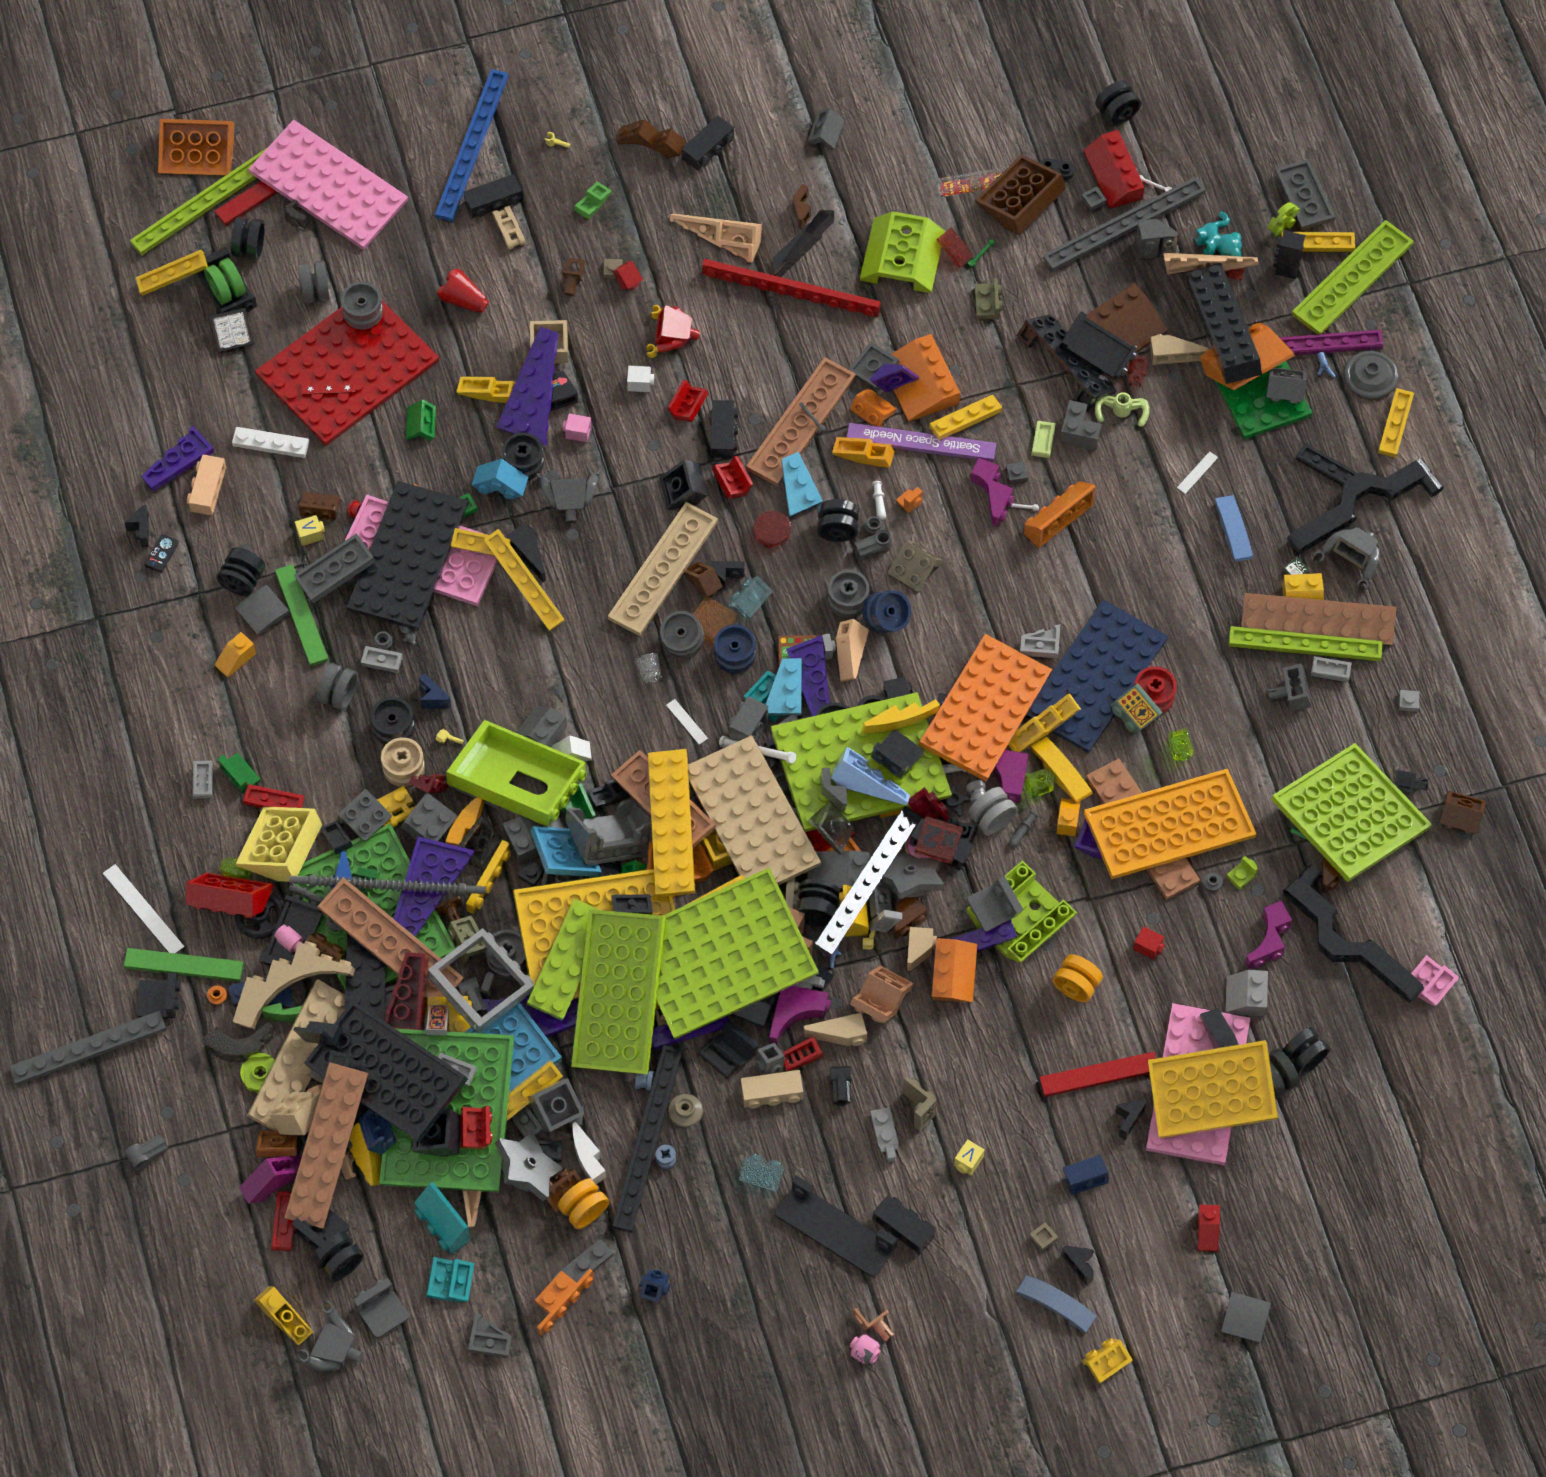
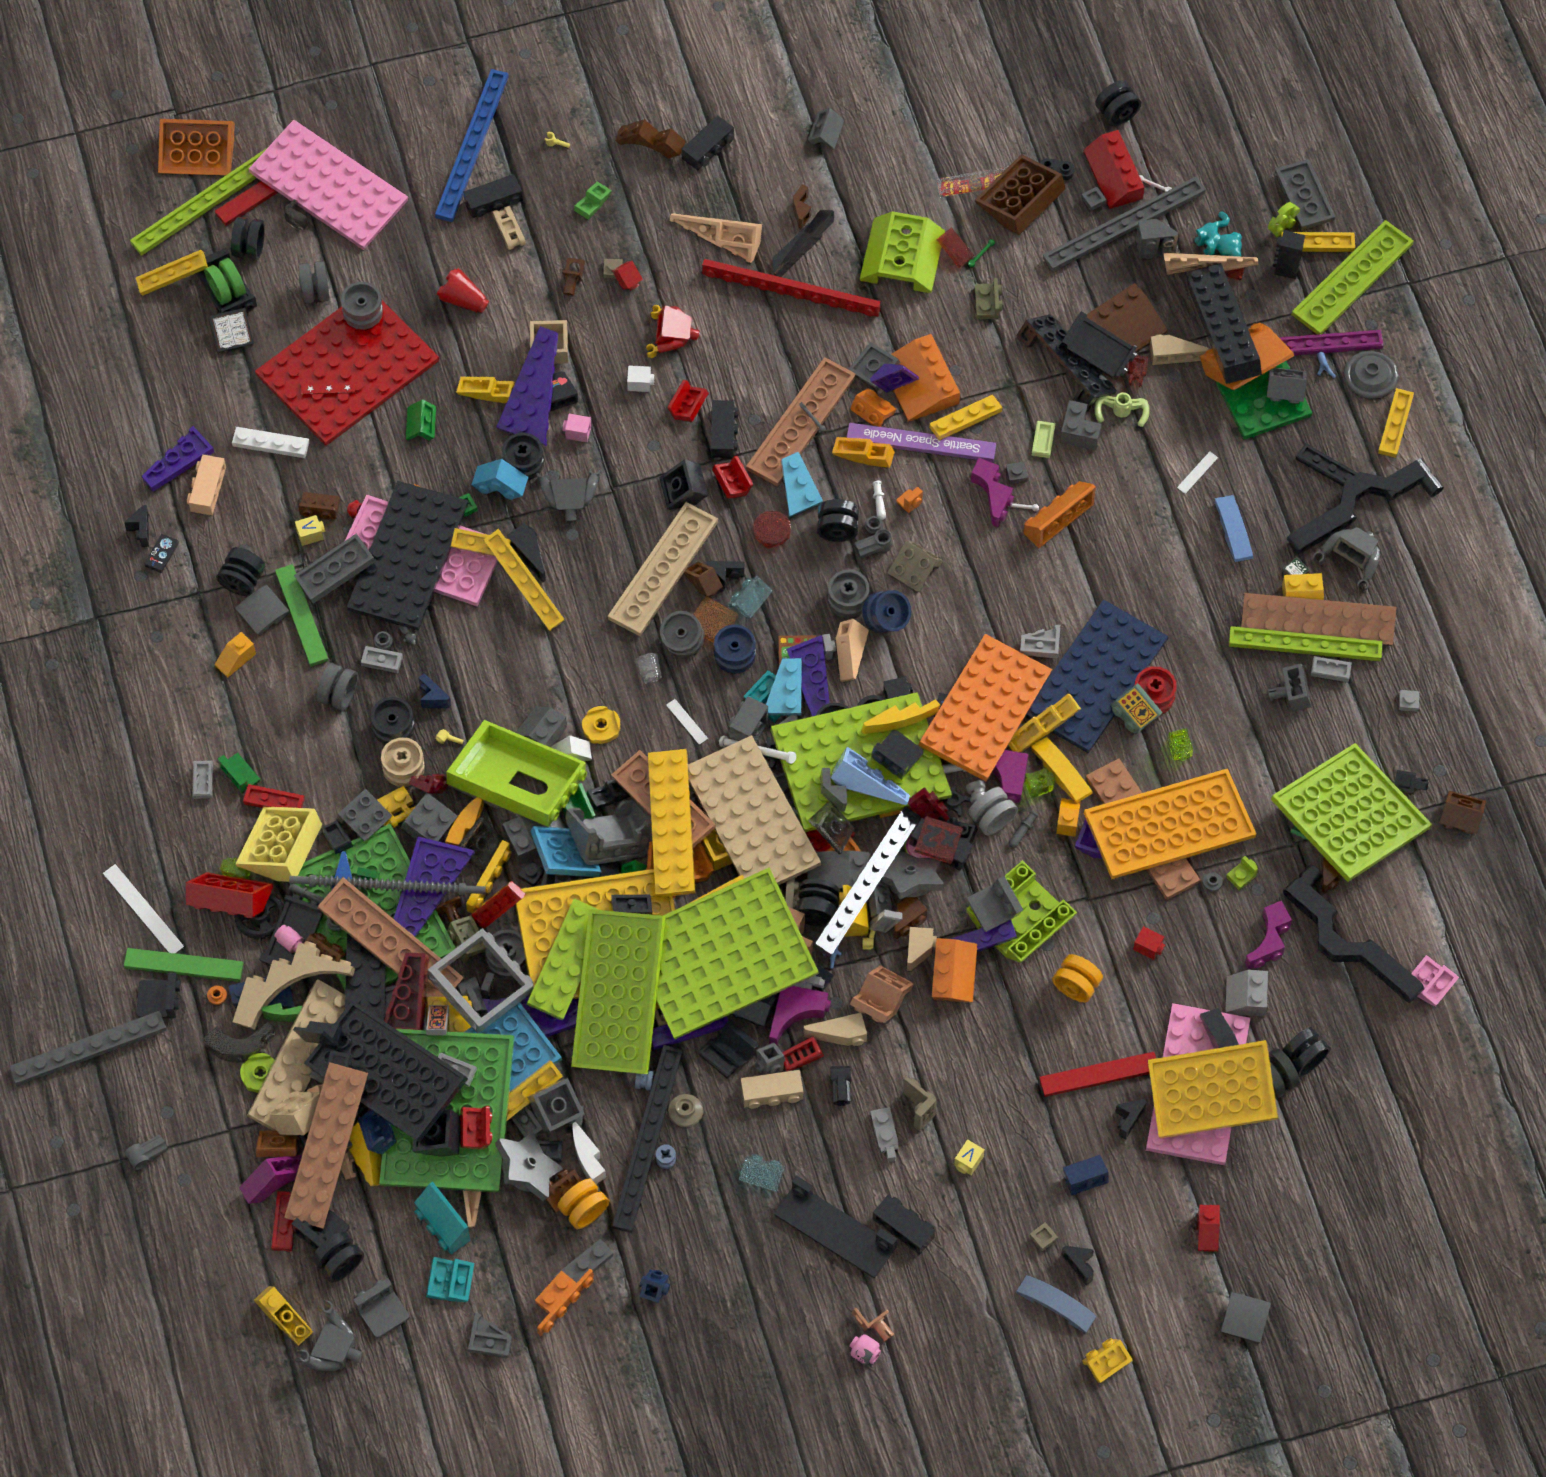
none -> red plate [470,881,526,929]
none -> yellow plate [582,706,620,744]

